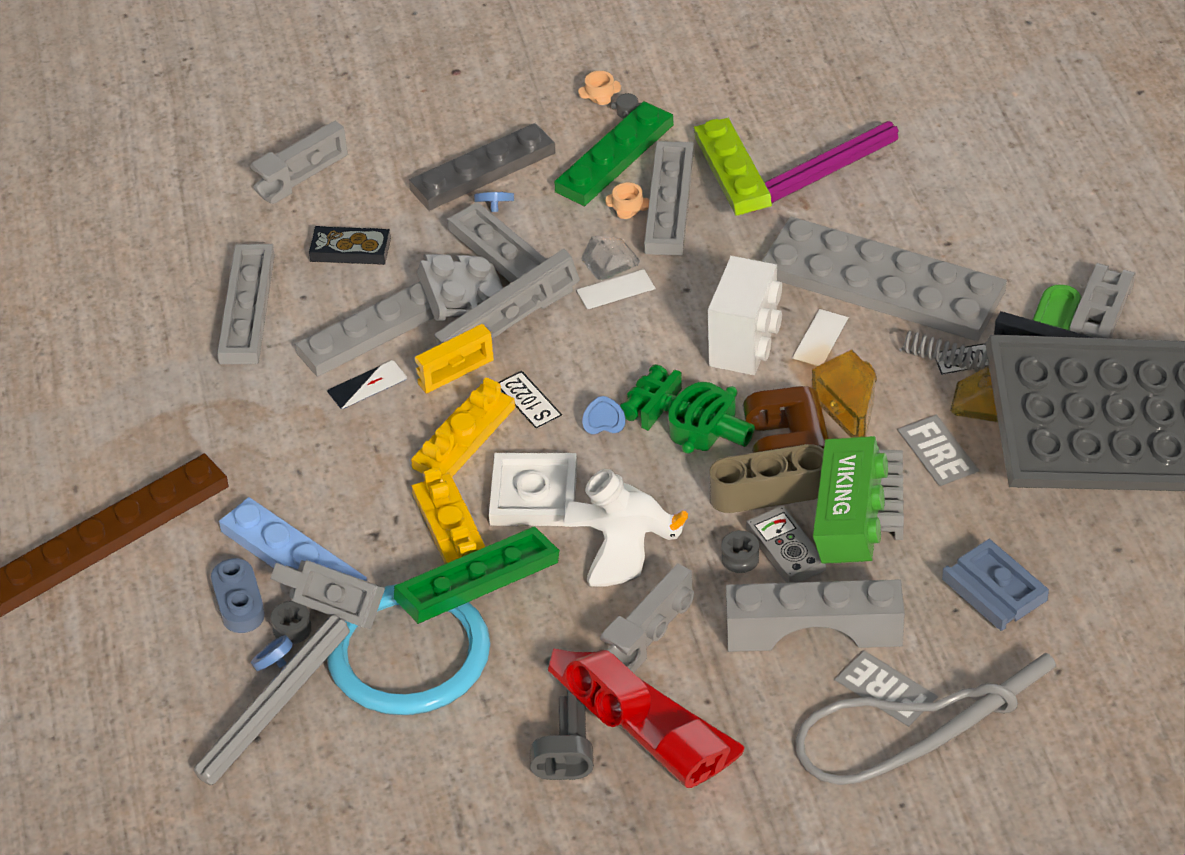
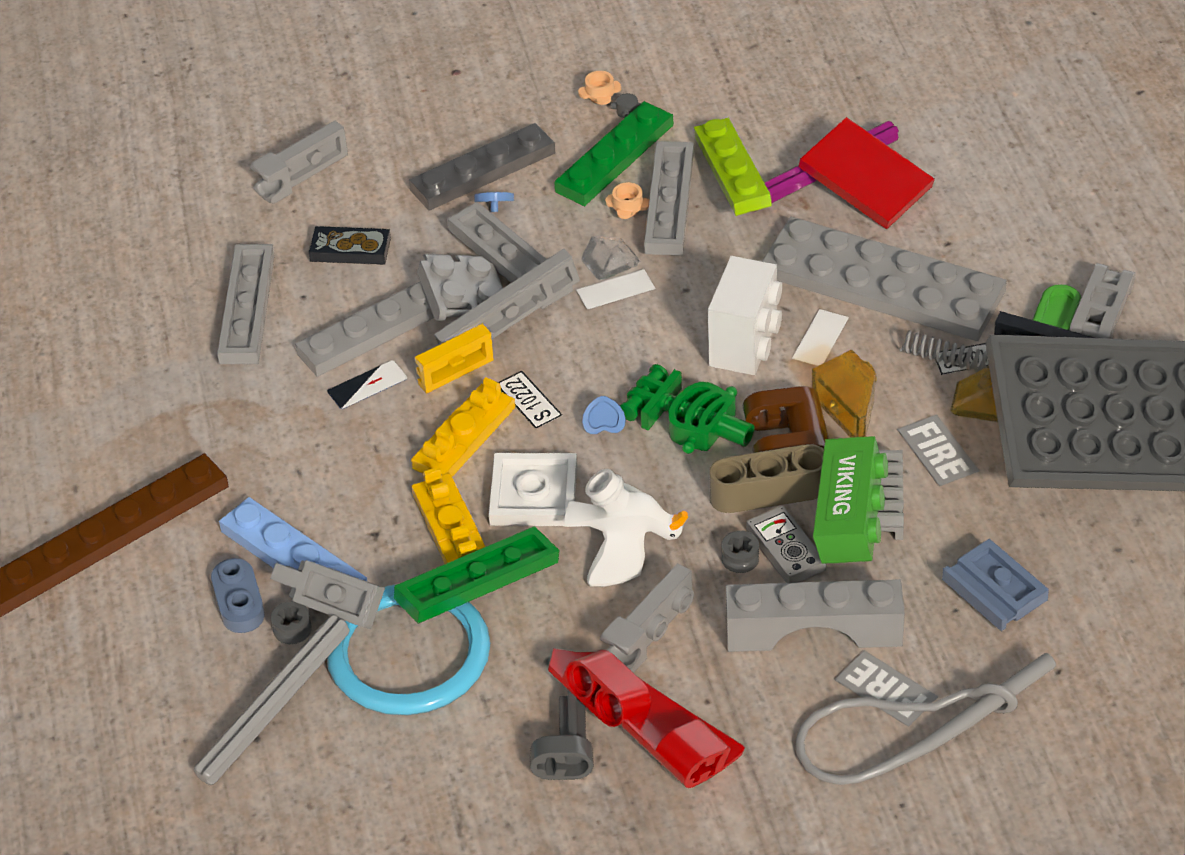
medium blue piece [251,635,293,671] -> none
none -> red tile [798,117,935,230]

